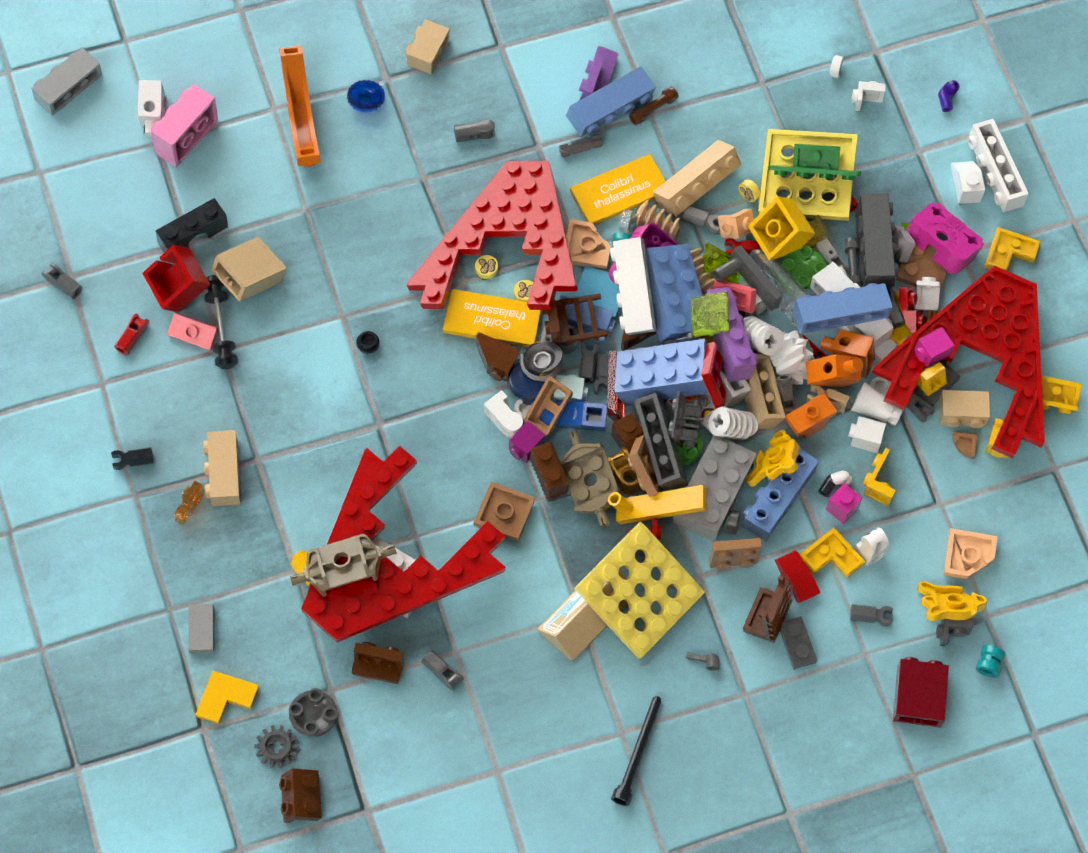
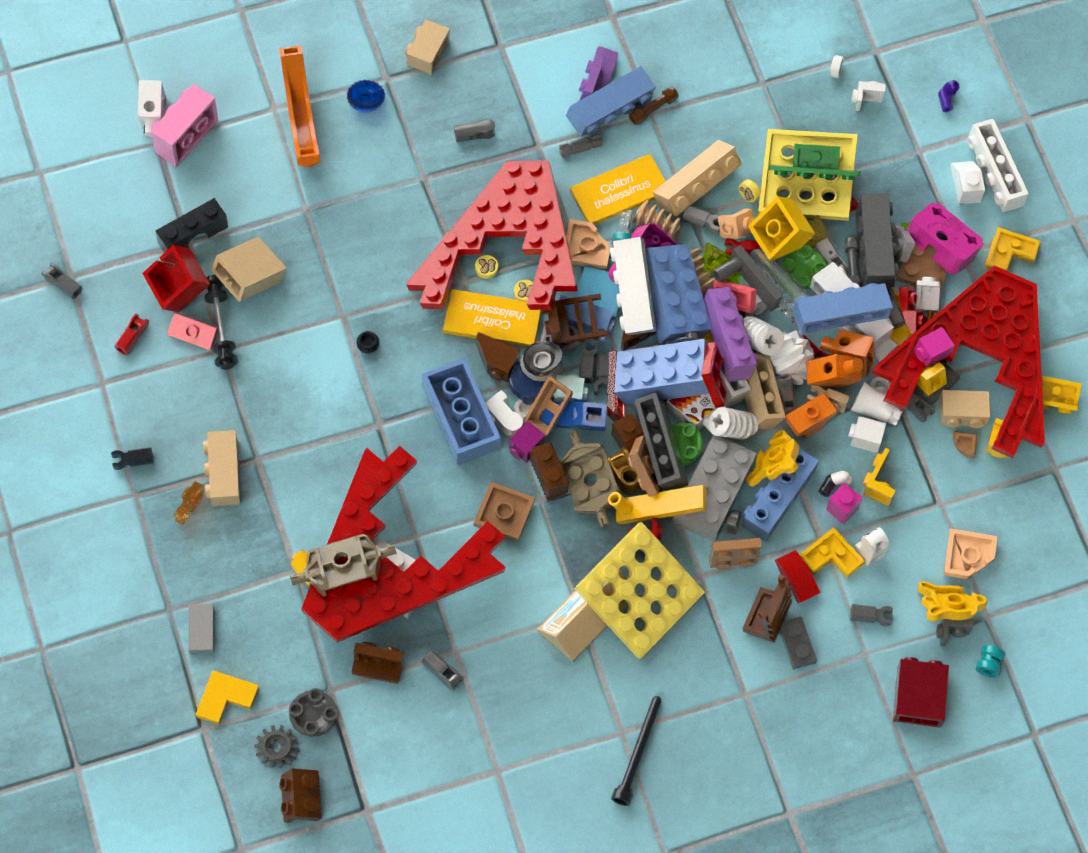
light grey brick [32,47,102,116] -> none
dark grey hinge [669,391,703,448] -> none
dark grey hand [686,652,720,671] -> none
clear neon green piece [691,291,729,337] -> none
none -> medium blue brick [422,358,501,465]

